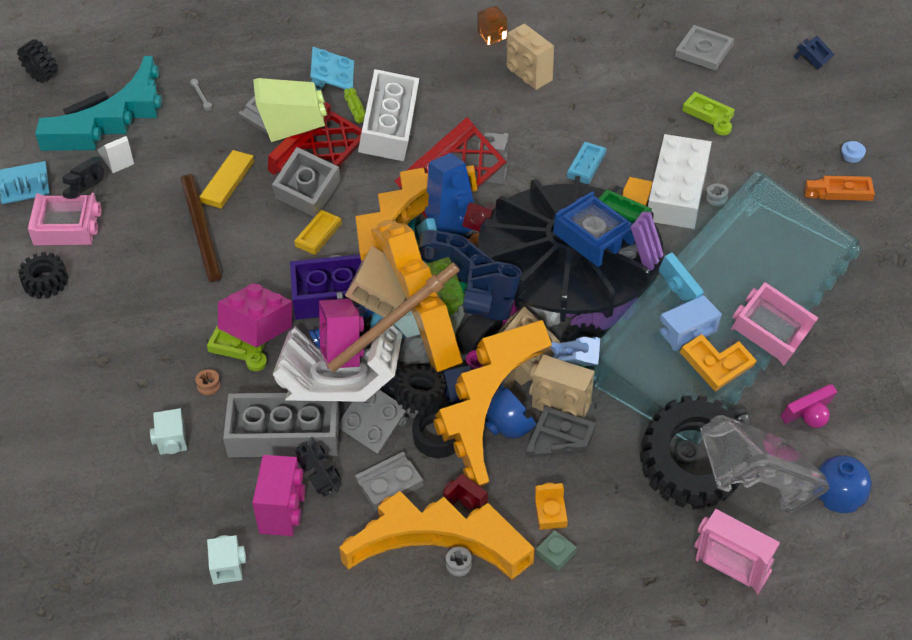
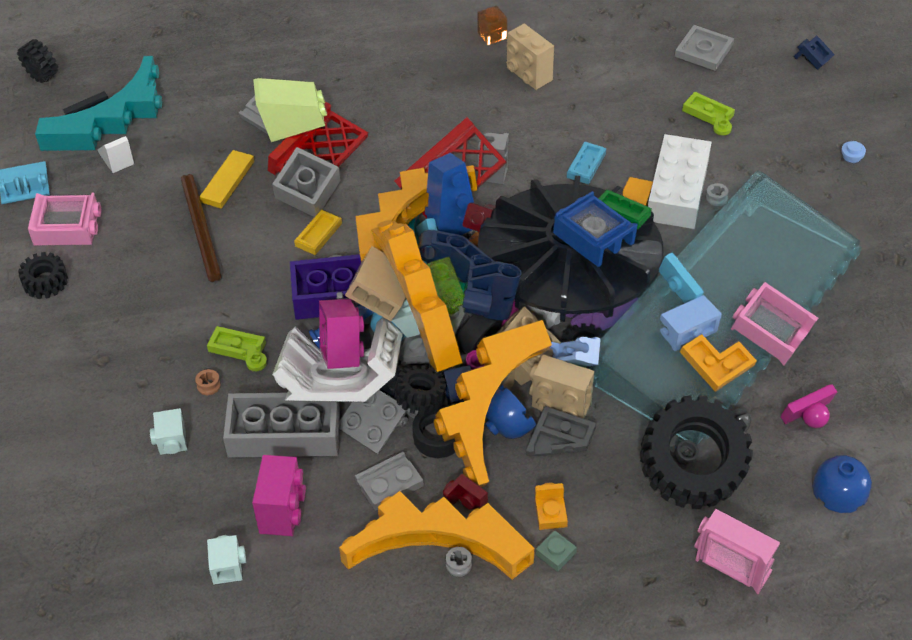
black hinge [63,156,104,199] -> none
light grey hinge [190,78,212,111] -> none
dark pink brick [218,283,292,348] -> none
black hinge [294,437,342,497] -> none
medium azure hinge [310,47,354,91] -> none
medium nougat bar [327,262,460,373] -> none
lime axle [344,87,366,124] -> none
white brick [358,69,419,161] -> none
medium lavender tile [631,212,664,270] -> none
clear windscreen [700,415,829,514] -> none
orange hinge [804,176,875,201] -> none

